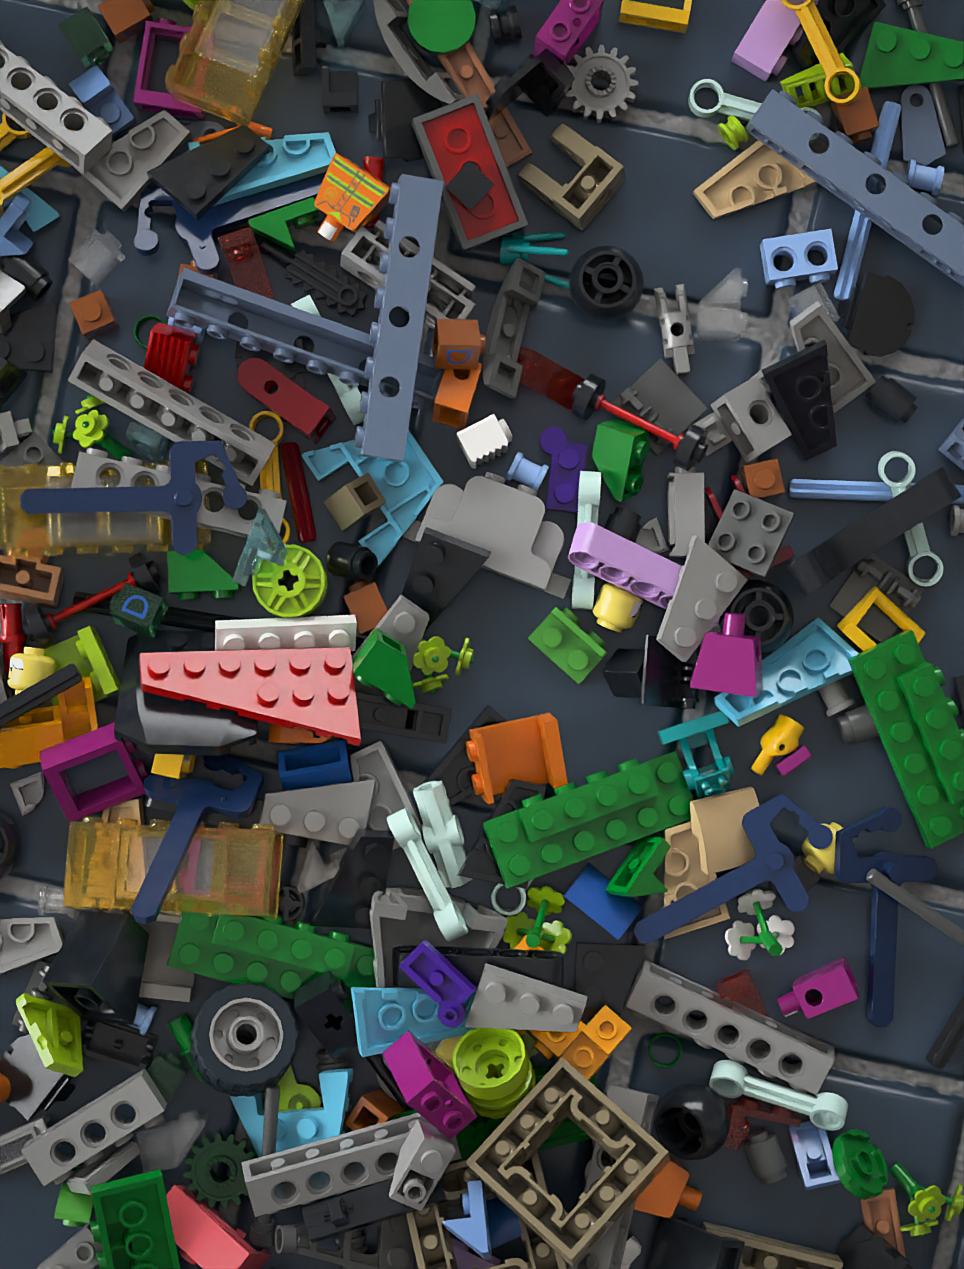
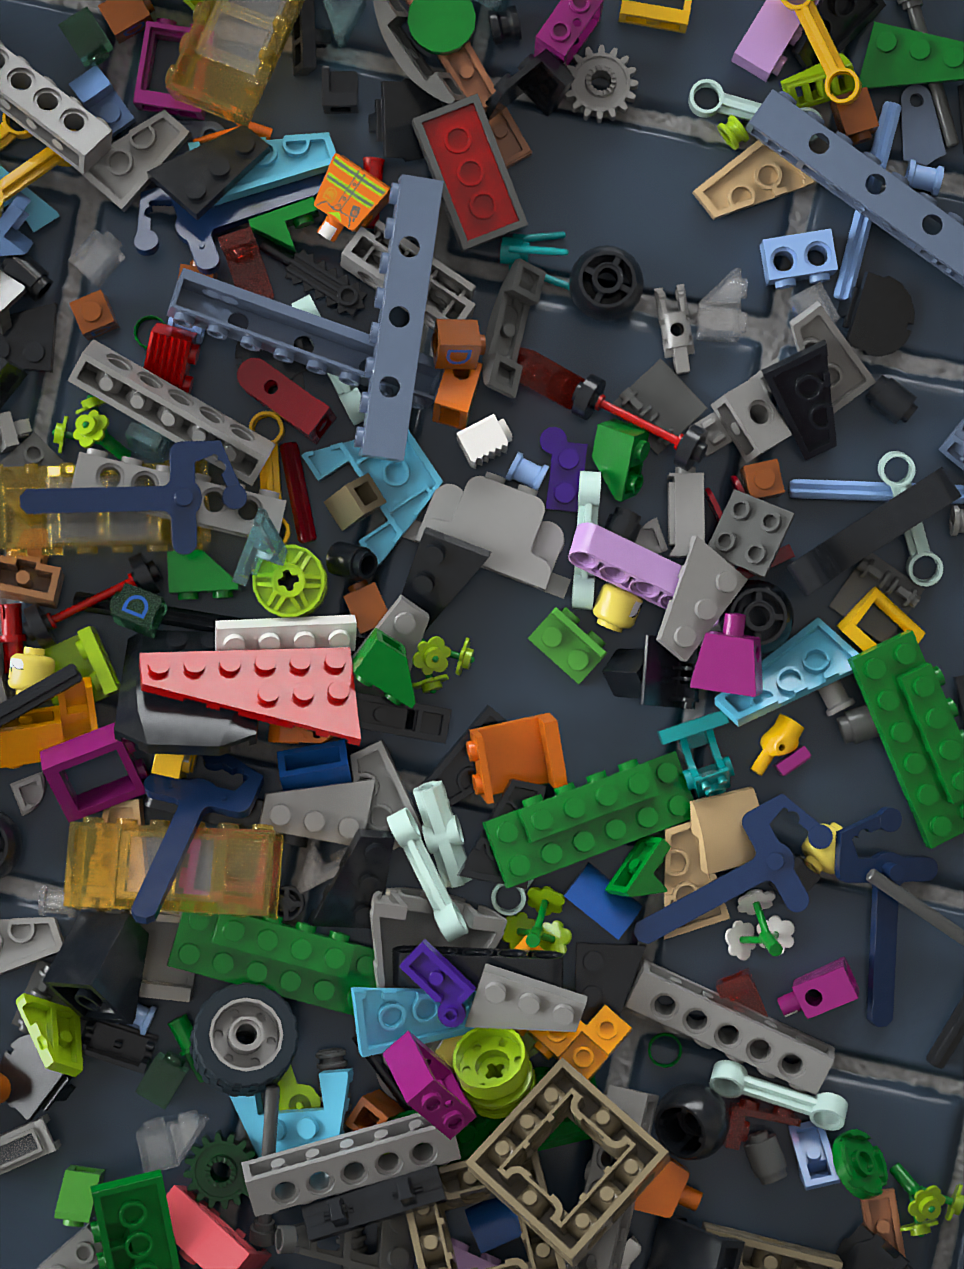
light grey brick [21,1068,167,1186] -> none
light grey tile [66,1141,141,1195] -> none
black brick [294,971,358,1059] -> none
light grey slope [389,1119,456,1211] -> none
medium blue slope [443,1180,492,1259] -> none
black tile [445,161,495,212] -> none
dark tan brick [516,123,626,232] -> none

